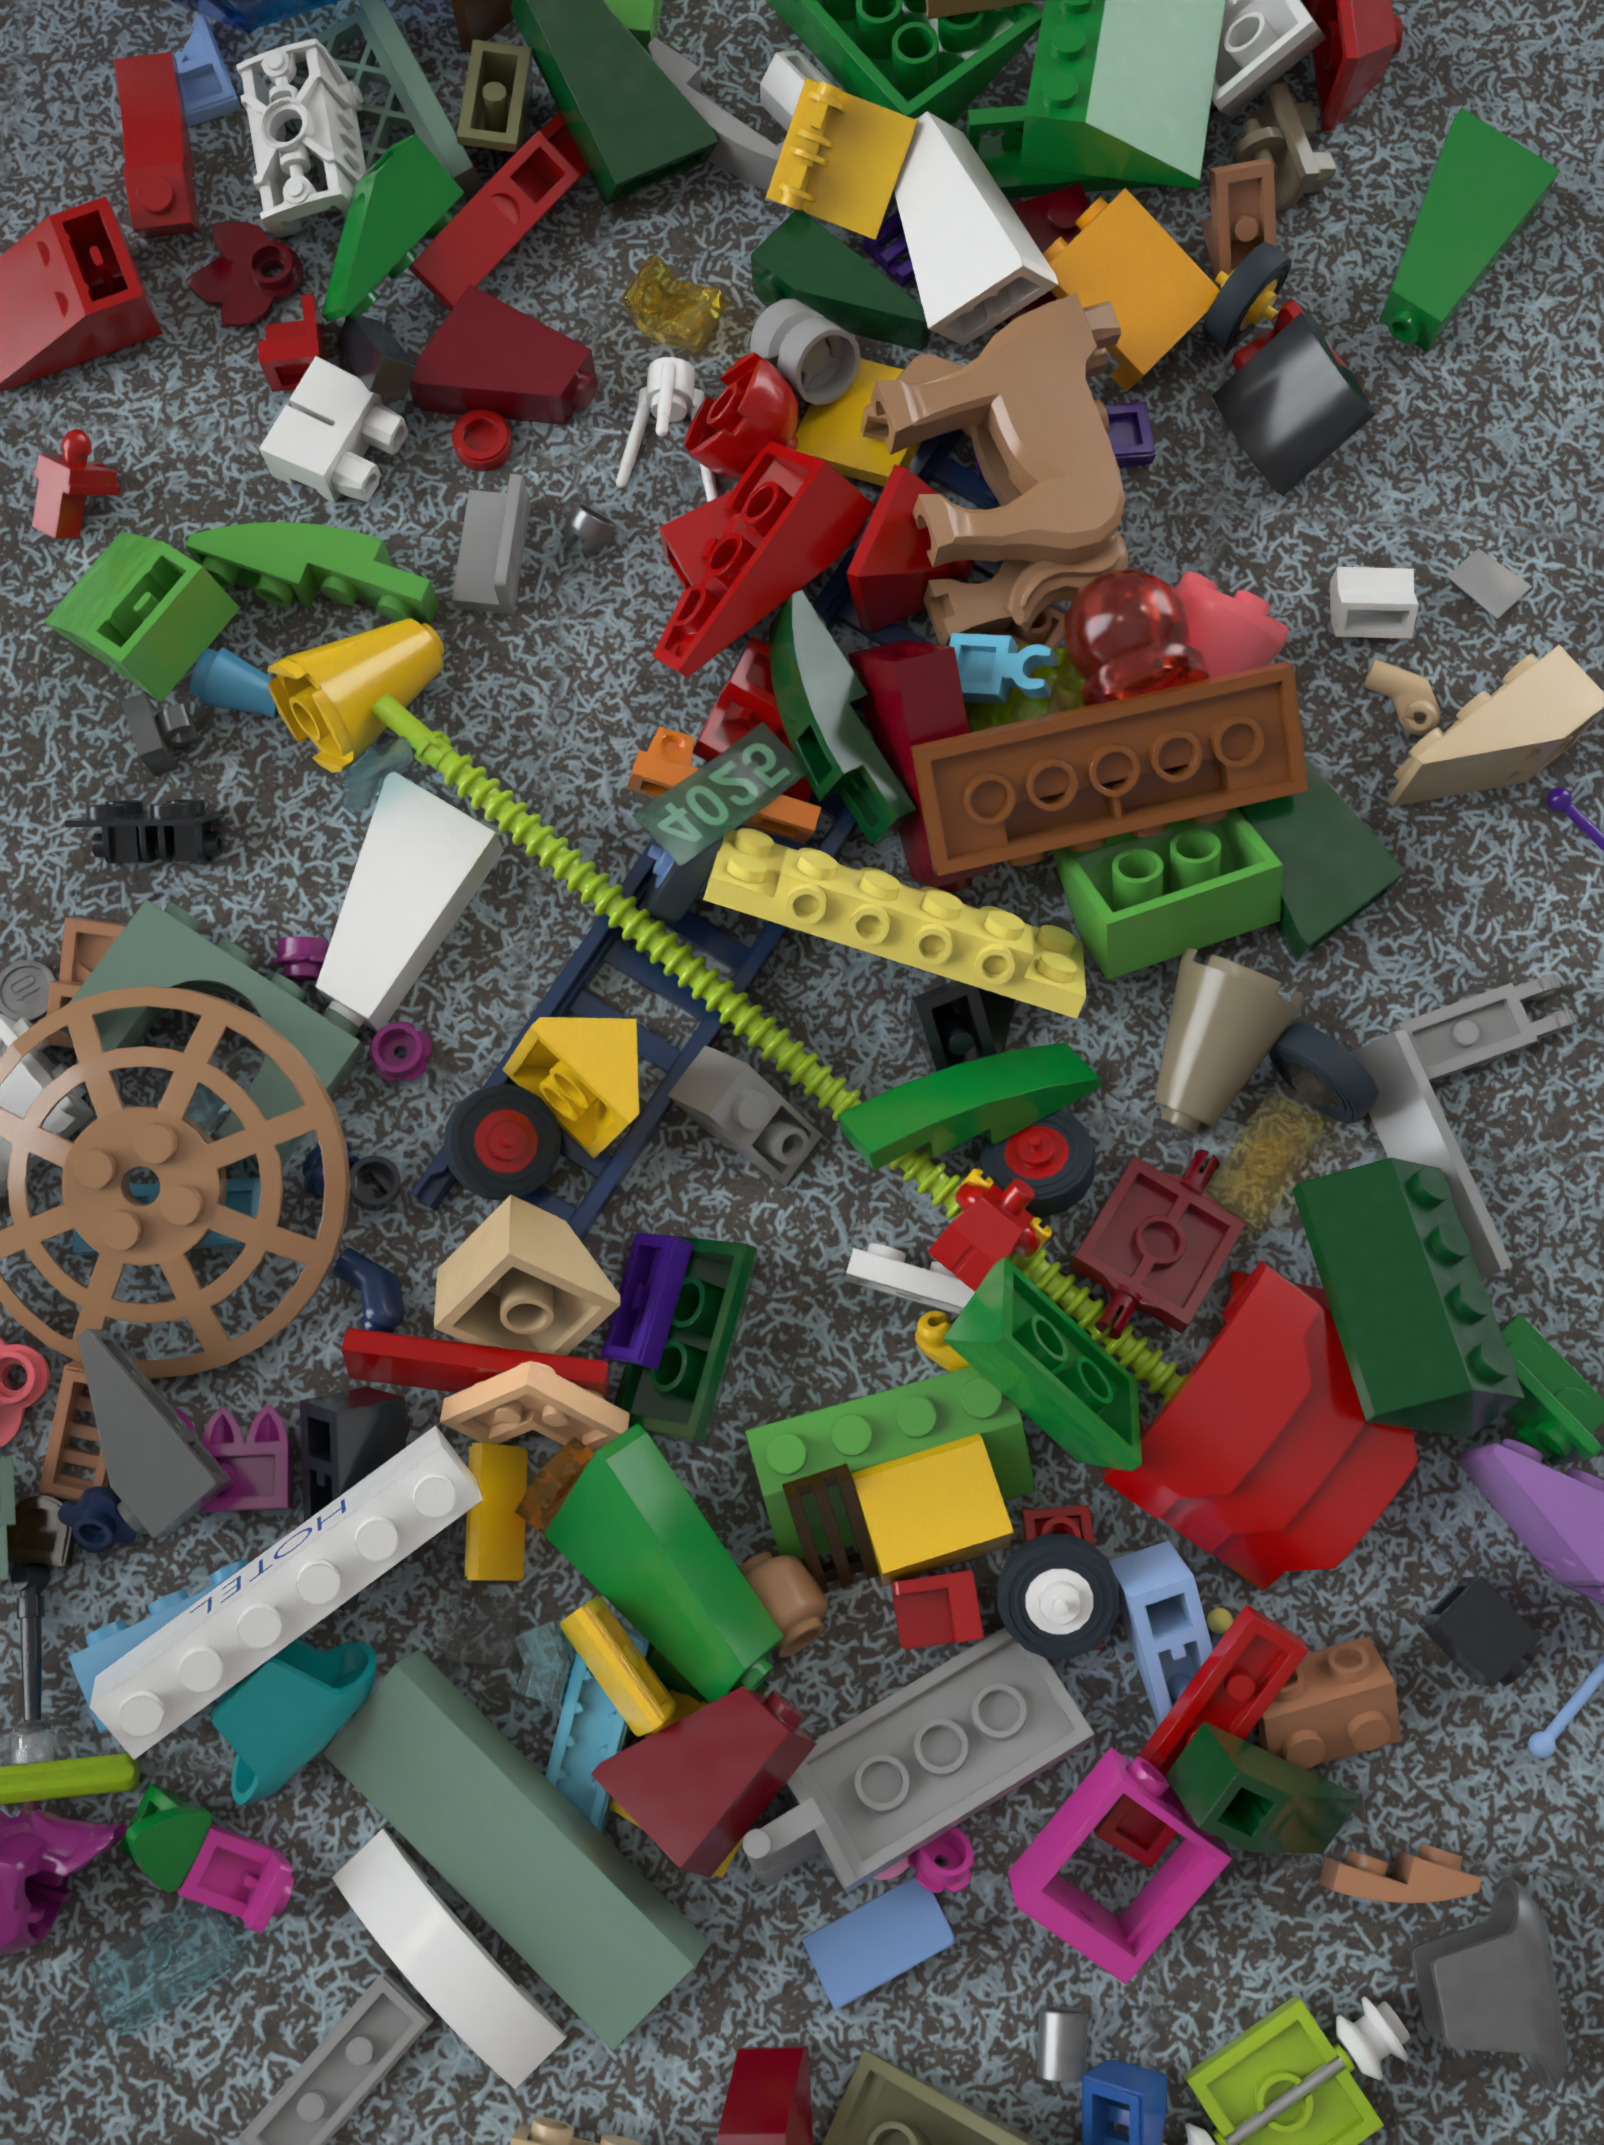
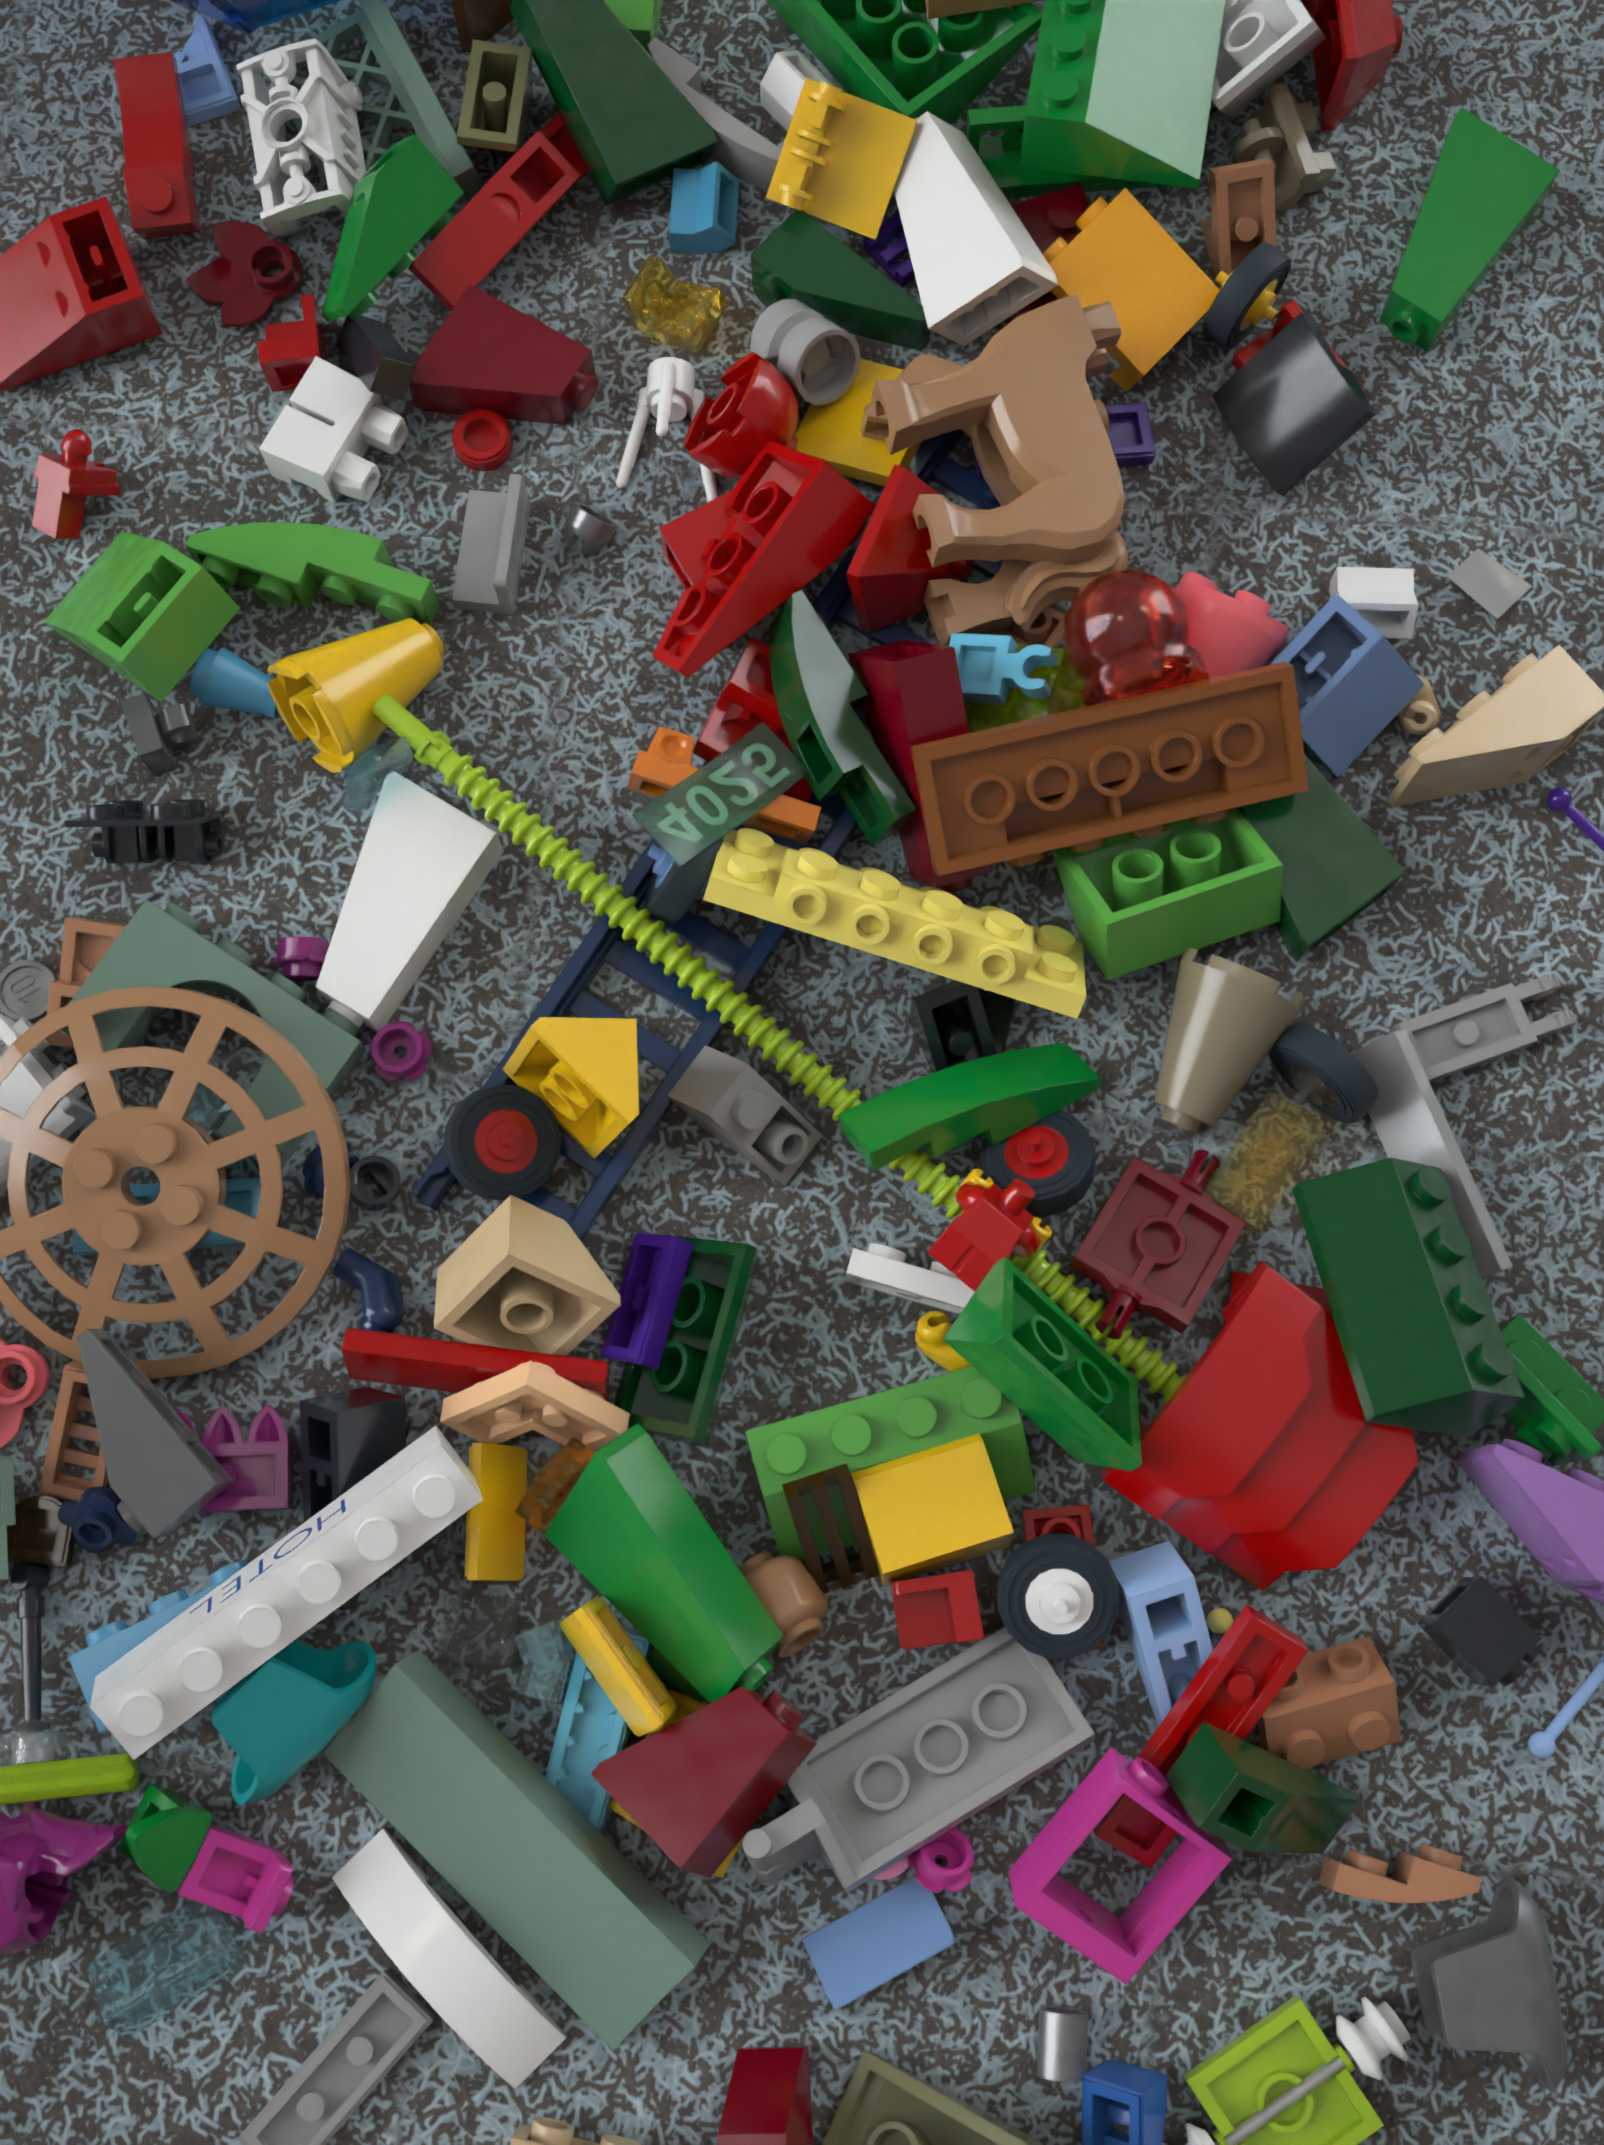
none -> dark azure piece [669,161,739,254]
none -> medium blue slope [1270,593,1425,778]

